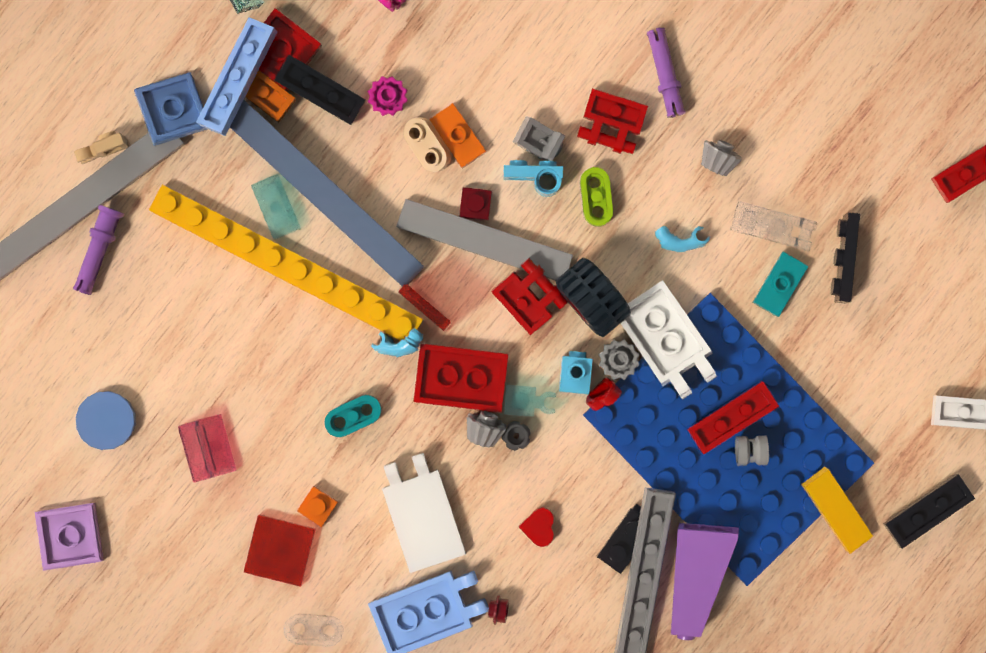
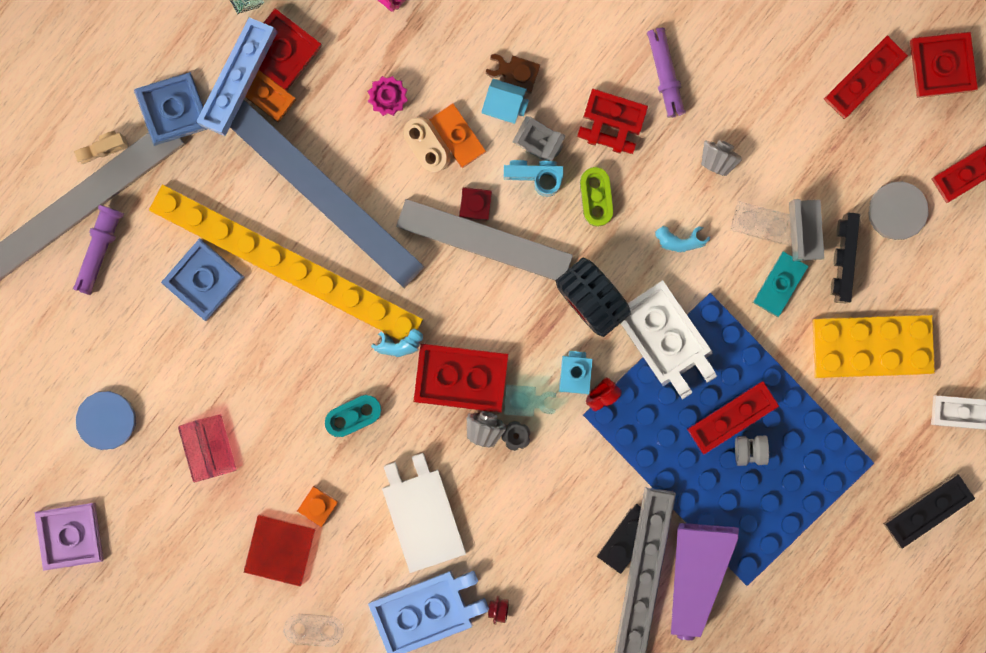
clear light blue plate [251,174,302,240] -> none
black plate [274,55,366,125] -> none
clear red tile [398,284,452,333] -> none
red plate [491,258,568,336] -> none
red tile [518,507,554,547] -> none
light grey piece [599,339,639,380] -> none
yellow tile [801,467,873,554] -> none
none -> medium blue tile [161,238,245,321]
none -> medium azure brick [481,79,529,124]
none -> reddish brown plate [486,54,540,94]
none -> light grey panel [789,199,824,261]
none -> yellow plate [812,315,935,378]
none -> red plate [824,35,908,119]
none -> light grey tile [868,181,929,240]
none -> red plate [910,32,978,98]

